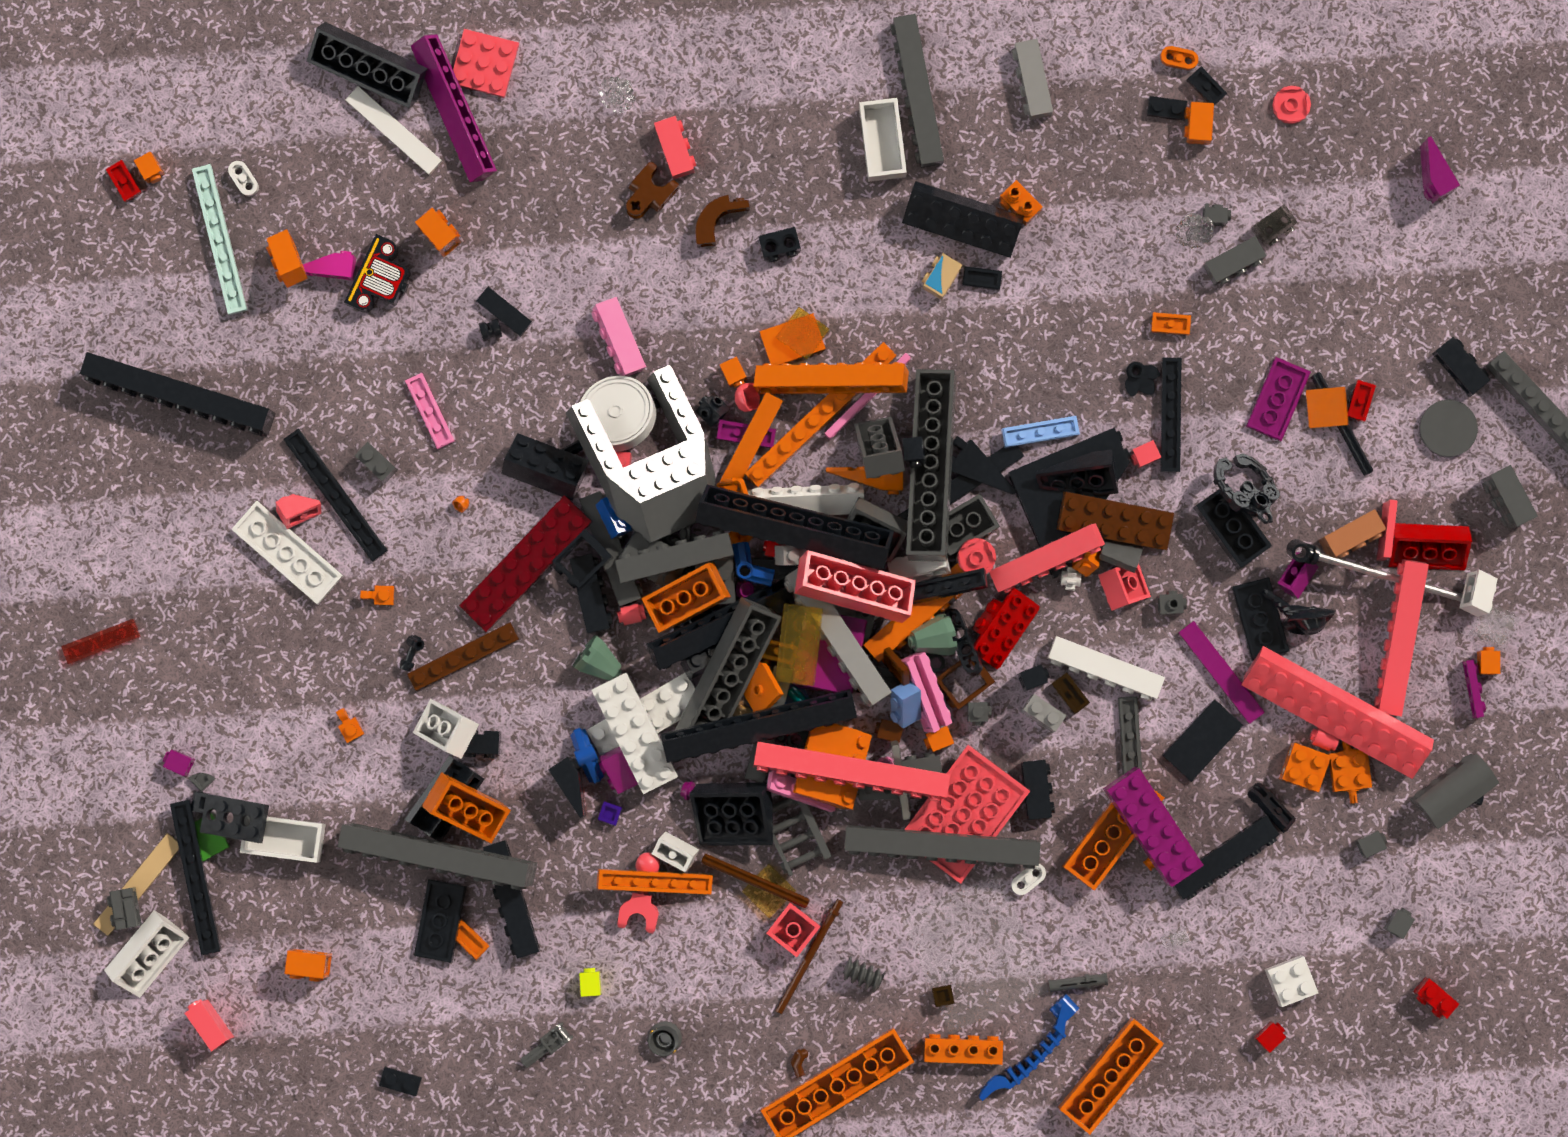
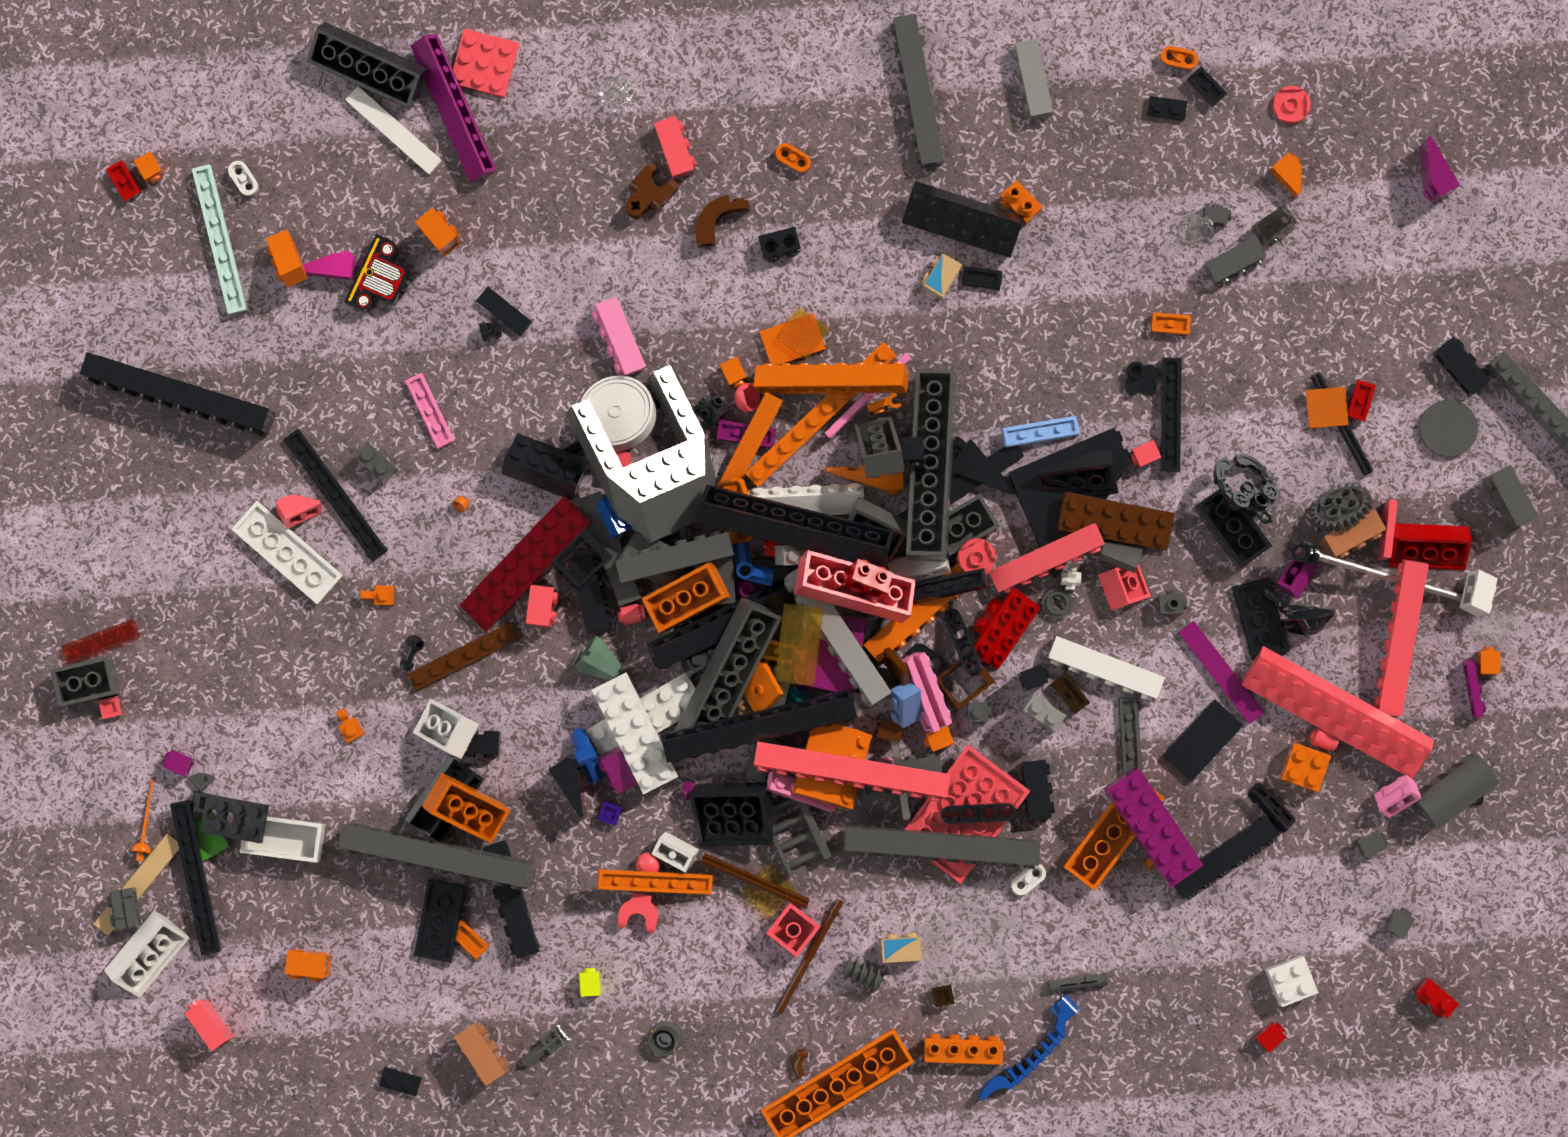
white piece [859,98,907,182] -> none
sand green cone [908,614,957,656] -> none
orange brick [1058,1017,1164,1135] -> none
orange brick [1072,551,1101,577] -> none
orange brick [1184,102,1214,145] -> none
magenta tile [1246,357,1311,442] -> none
orange plate [1328,741,1372,804] -> none
none -> dark grey brick [51,656,120,708]
none -> coral plate [98,695,122,719]
none -> orange sword [131,779,154,862]
none -> nougat brick [454,1021,509,1086]
none -> coral brick [526,585,560,628]
none -> orange plate [776,143,811,173]
none -> brick [845,559,893,600]
none -> orange plate [866,393,902,416]
none -> tan brick [881,932,923,963]
none -> black beam [941,803,1017,824]
none -> dark grey gear [1042,588,1073,619]
none -> orange slope [1270,152,1302,198]
none -> dark grey gear [1310,483,1373,533]
none -> bright pink brick [1374,775,1422,818]

